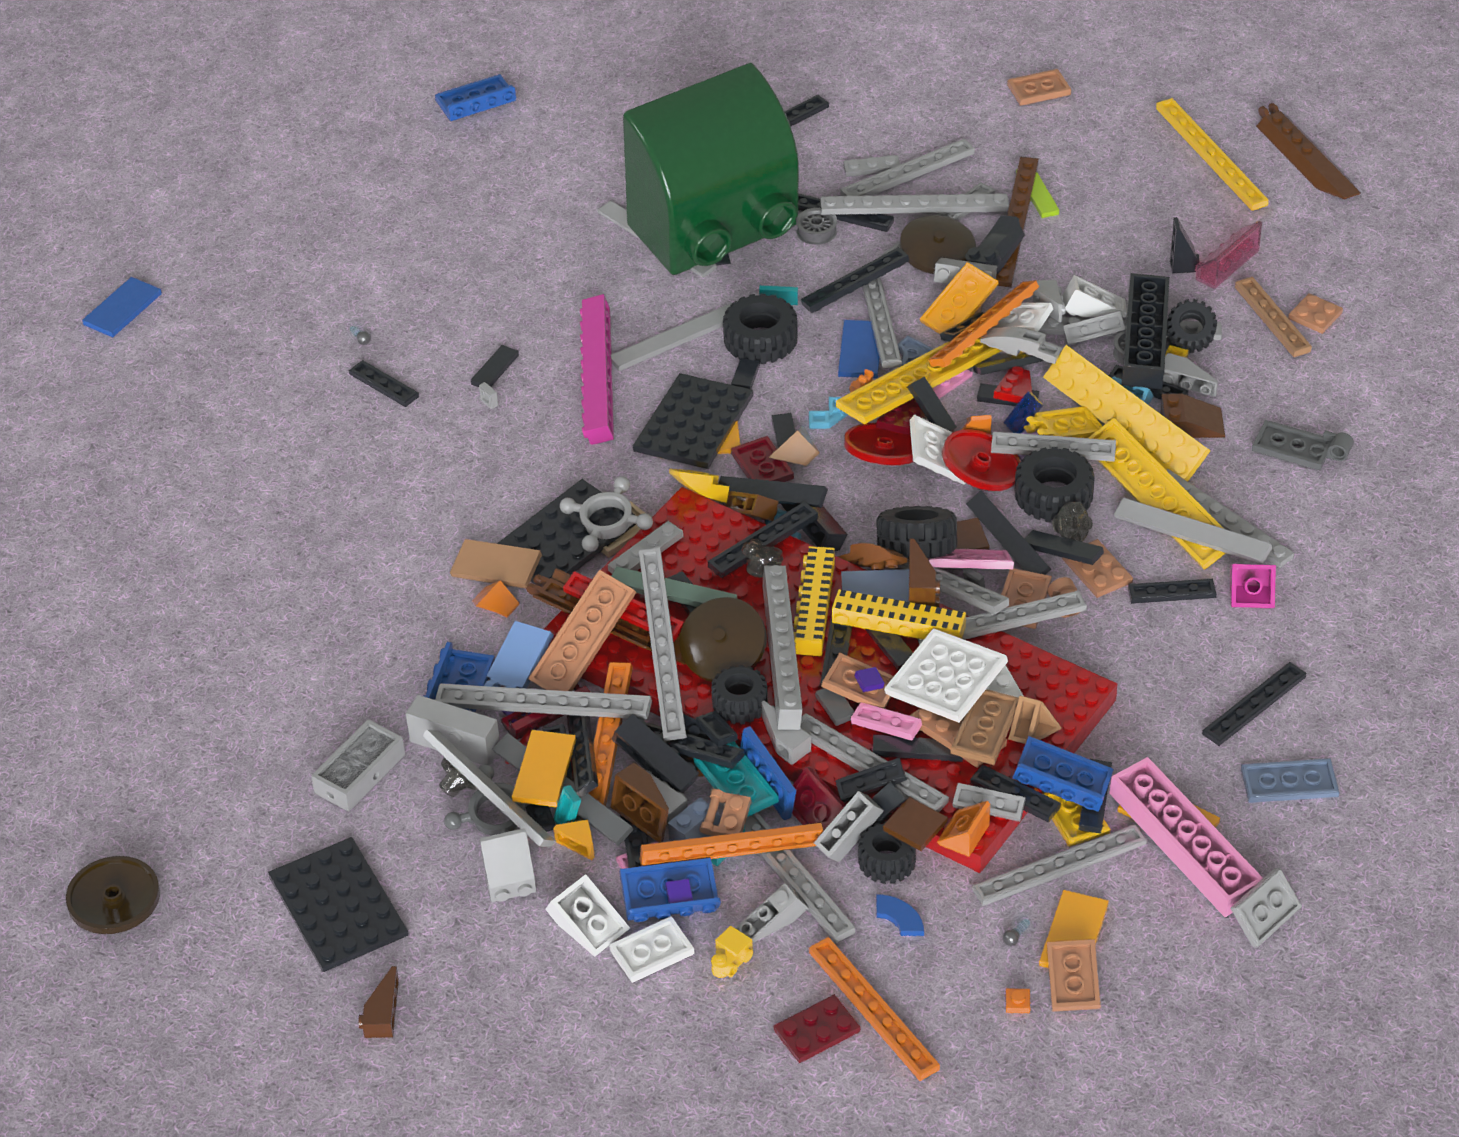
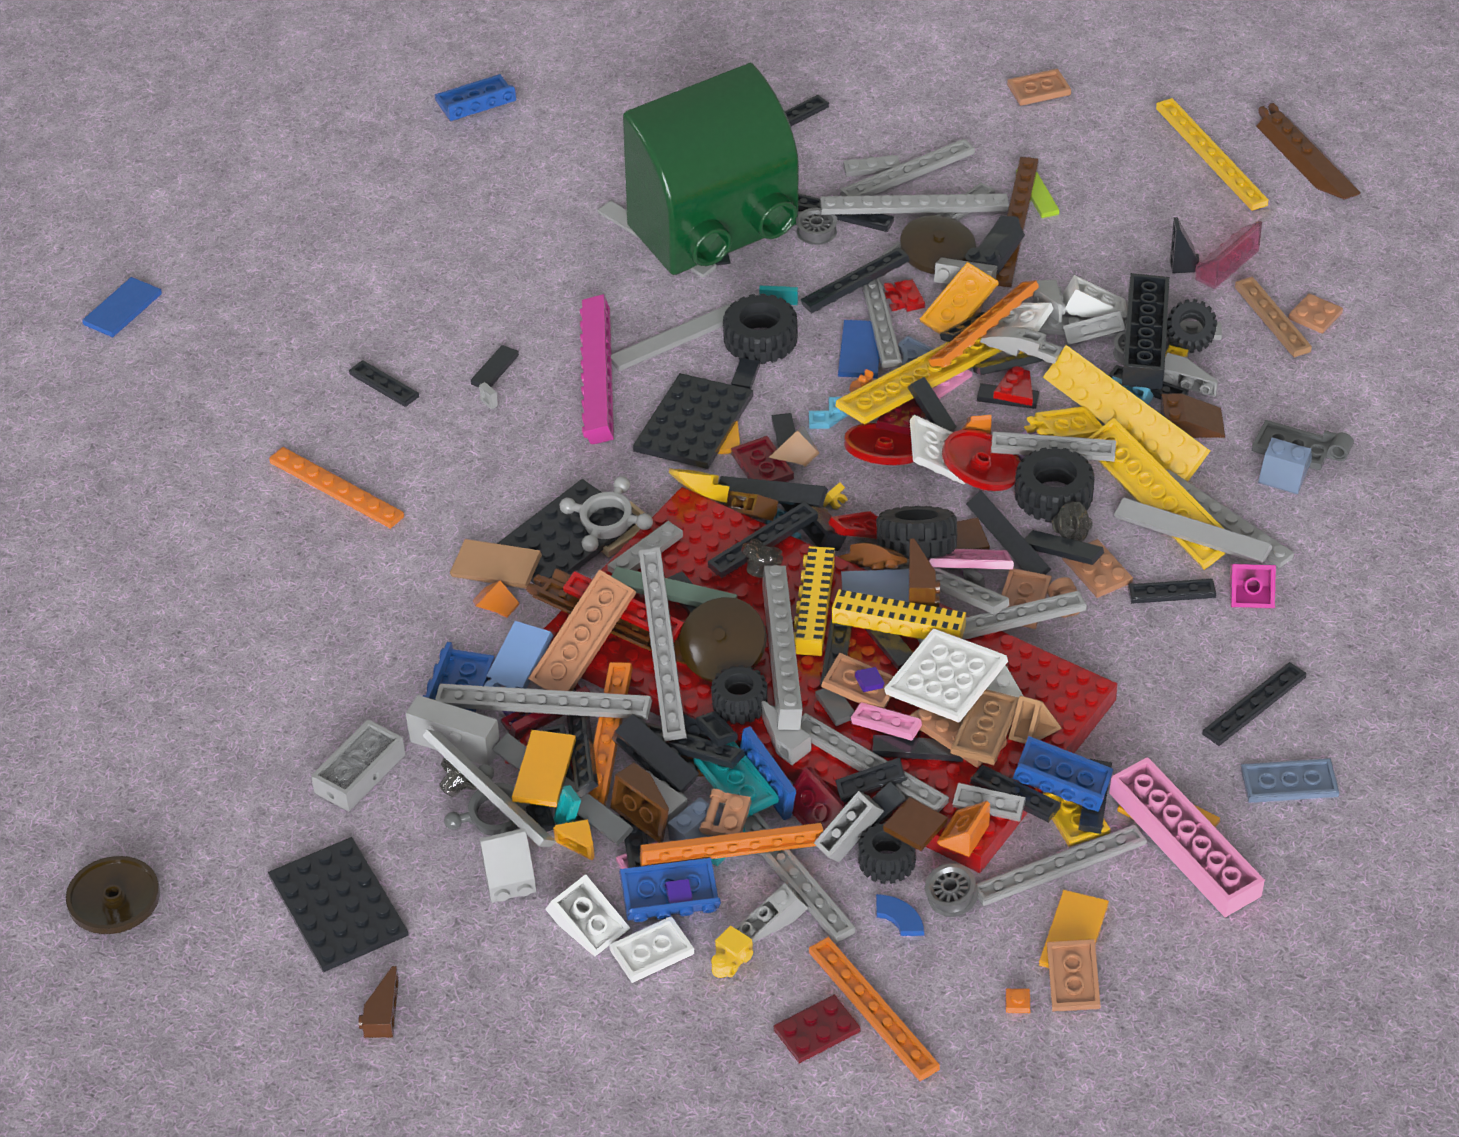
flat silver piece [350,326,371,345] -> none
clear blue plate [1003,391,1044,434] -> none
flat silver piece [1003,919,1030,946] -> none
light grey tile [1230,868,1302,947] -> none
none -> orange plate [269,447,404,529]
none -> yellow tile [823,482,848,510]
none -> red wing [828,511,878,539]
none -> red plate [884,279,925,312]
none -> flat silver wheel [925,863,978,917]
none -> sand blue slope [1258,438,1312,494]

